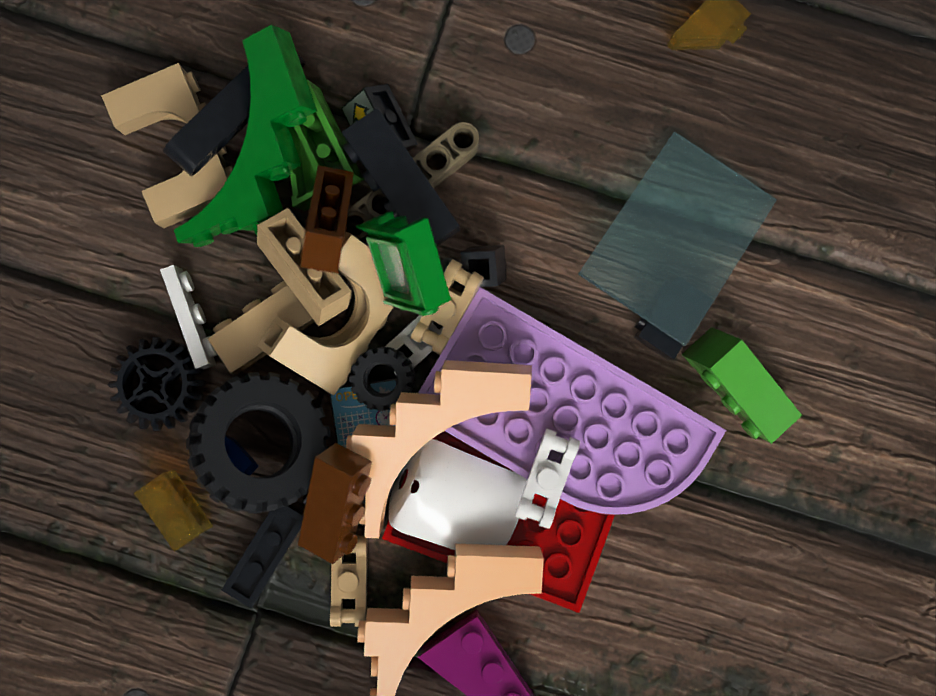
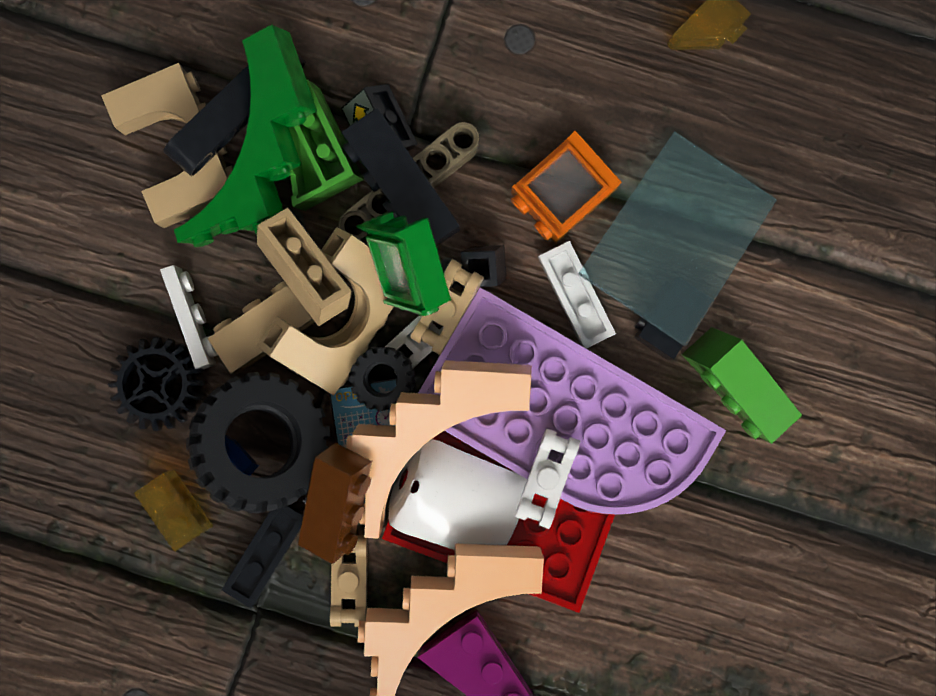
reddish brown brick [300,165,354,273] -> none
none -> window [511,131,622,243]
none -> white plate [538,241,616,349]

